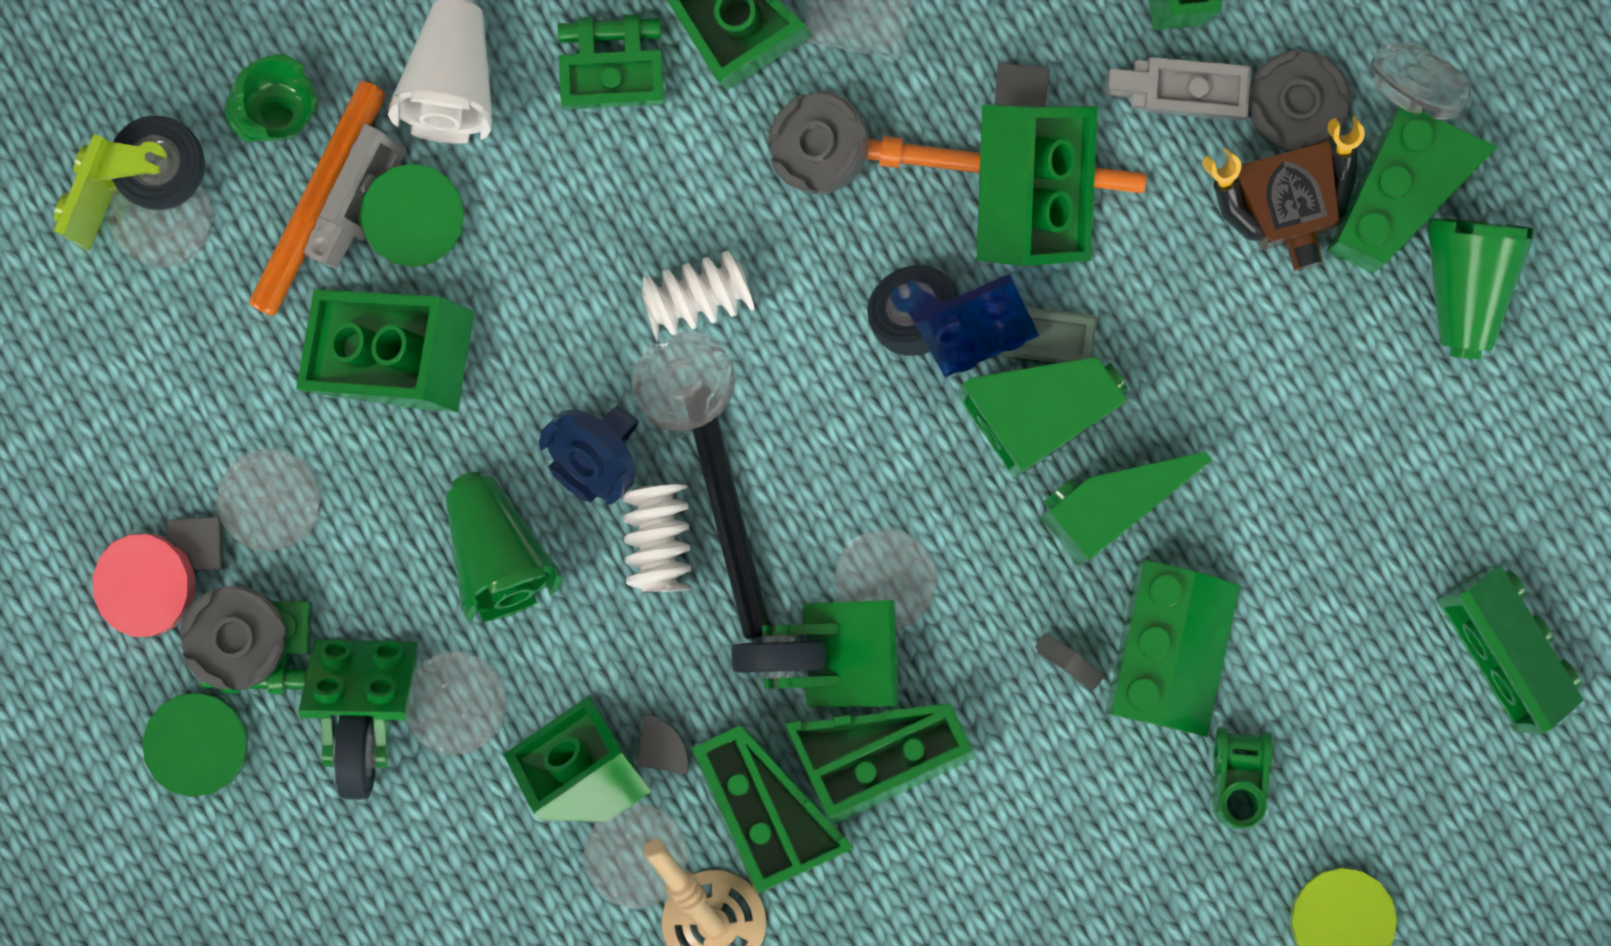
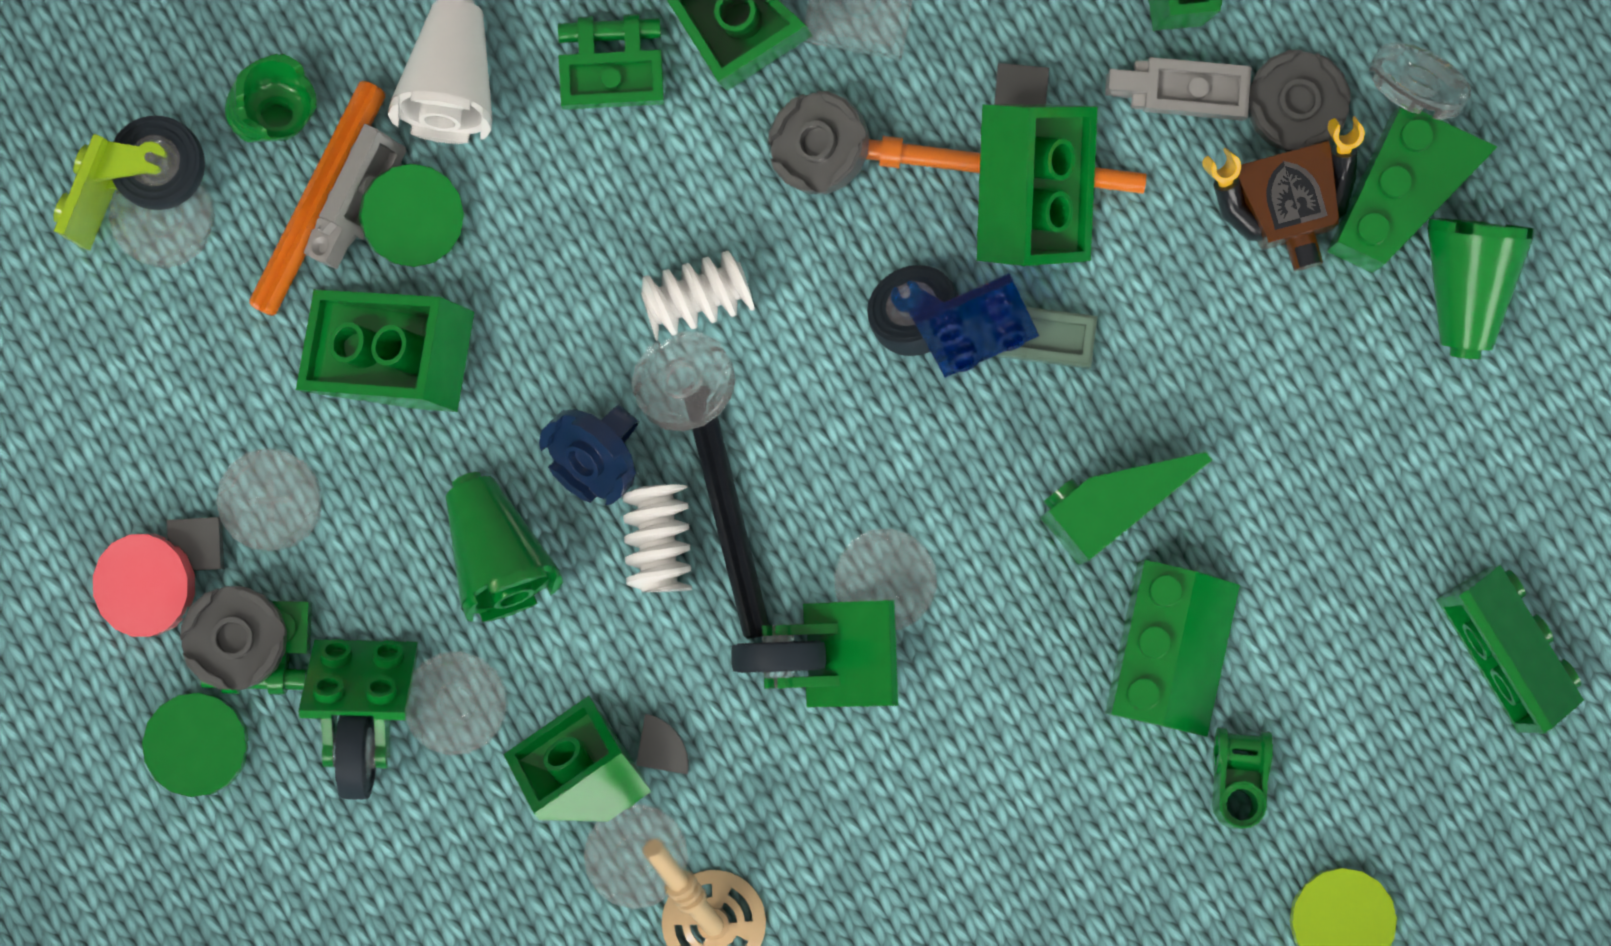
green wedge [690,725,855,894] -> none
green wedge [784,703,974,825] -> none
green slope [957,357,1128,480] -> none
dark grey tile [1034,633,1105,690] -> none

